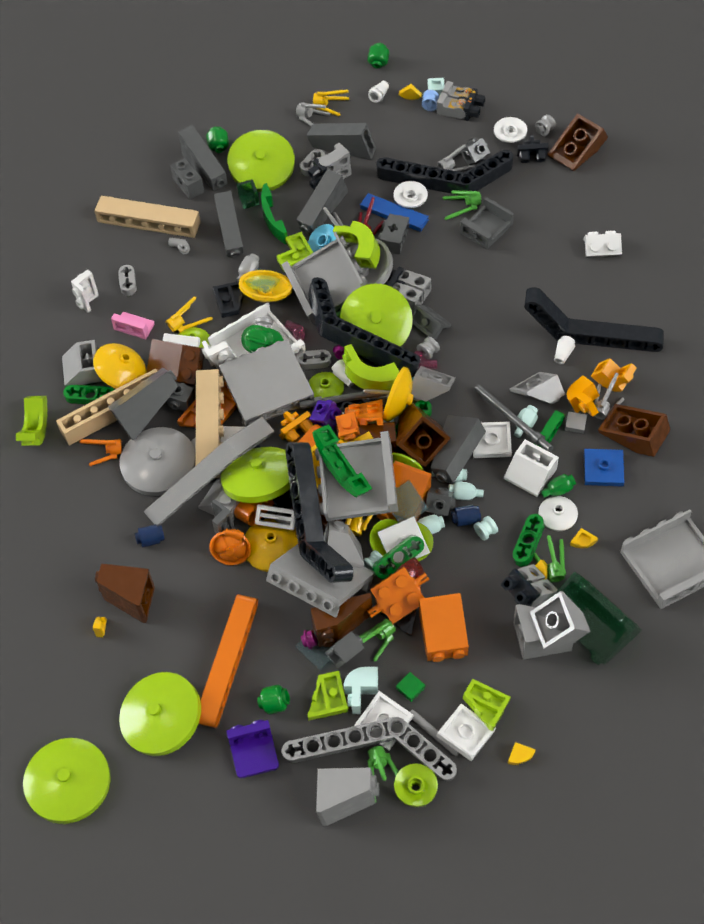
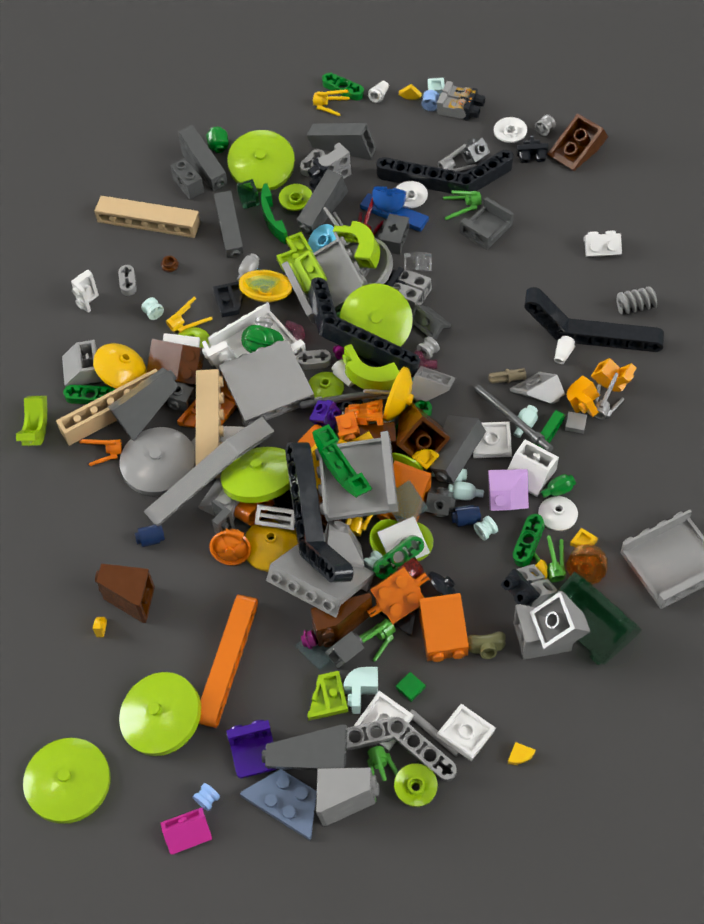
bright pink panel [111,312,155,339] -> none
light grey arm [169,238,190,254] -> none
green head [257,684,290,715] -> none
light orange hips [279,411,313,442] -> none
light grey plant [296,102,331,126] -> none
green head [368,43,390,69] -> none
light aqua plant [417,515,445,534] -> none
lime wing [463,679,511,731] -> none
blue plate [584,449,624,486] -> none
reddish brown slope [598,404,670,457] -> none
none -> light aqua wheel [141,297,164,320]
none -> reddish brown plate [161,255,179,272]
none -> dark pink panel [161,807,212,854]
none -> light blue wheel [192,783,220,811]
none -> sand blue wing [240,769,317,841]
none -> dark grey slope [262,725,348,770]
none -> lime dish [279,184,312,211]
none -> lime plate [289,250,328,294]
none -> green beam [322,73,364,101]
none -> blue cylinder [372,186,406,215]
none -> clear panel [404,252,432,271]
none -> yellow tile [411,449,439,470]
none -> black dish [428,571,456,596]
none -> olive piece [467,632,506,659]
none -> lavender slope [488,469,529,511]
none -> dark tan axle [489,368,526,384]
none -> clear orange cylinder [566,544,608,585]
none -> light grey piece [616,286,657,314]

